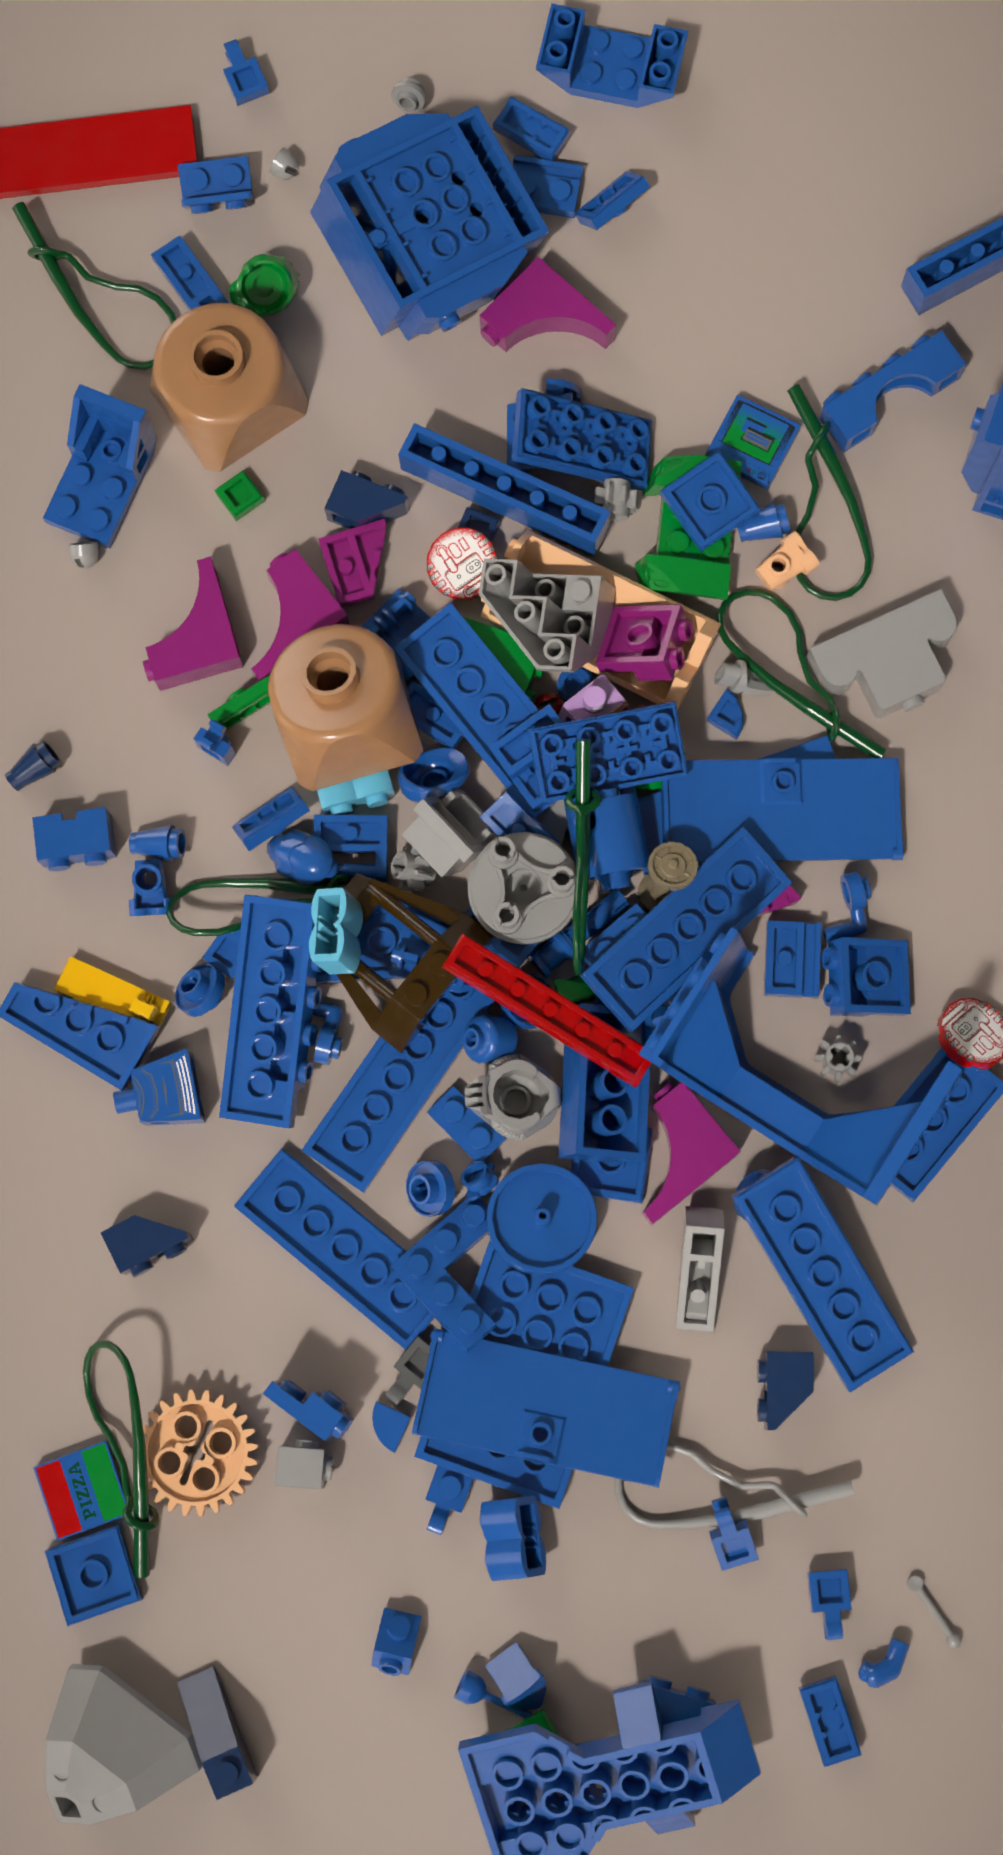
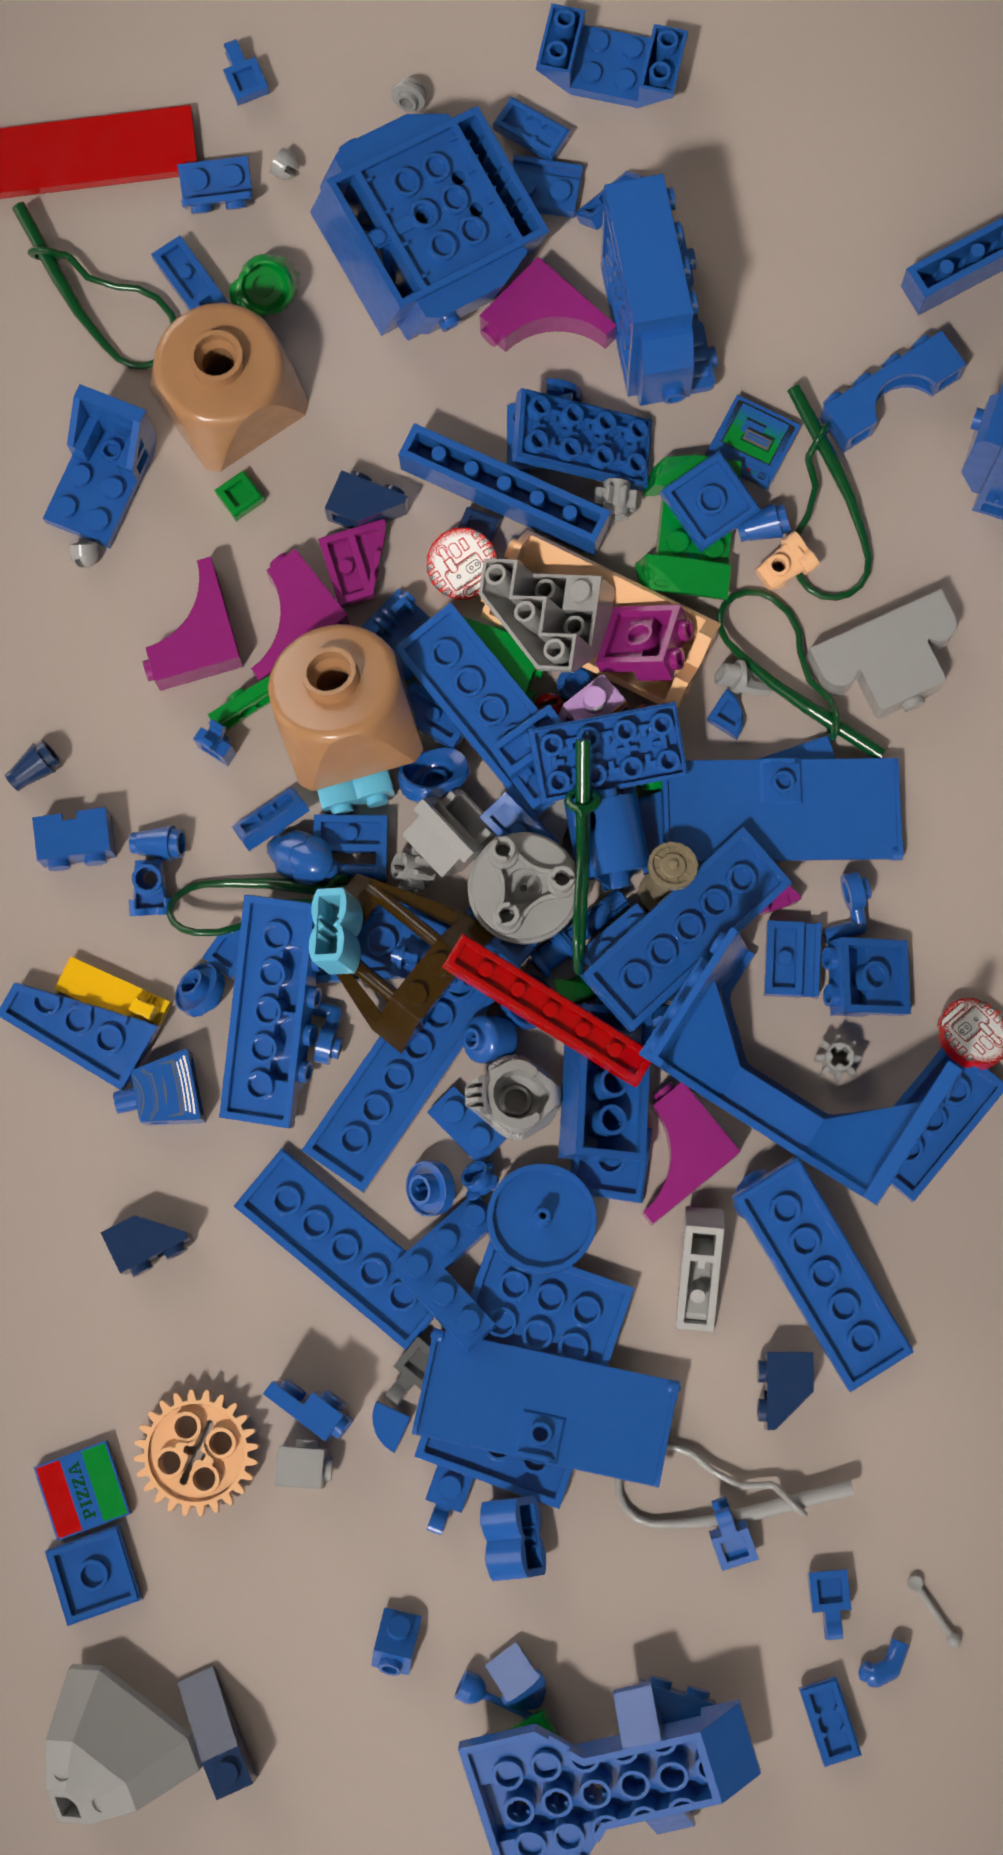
dark green piece [83,1340,159,1578] -> none
none -> blue piece [600,174,718,406]

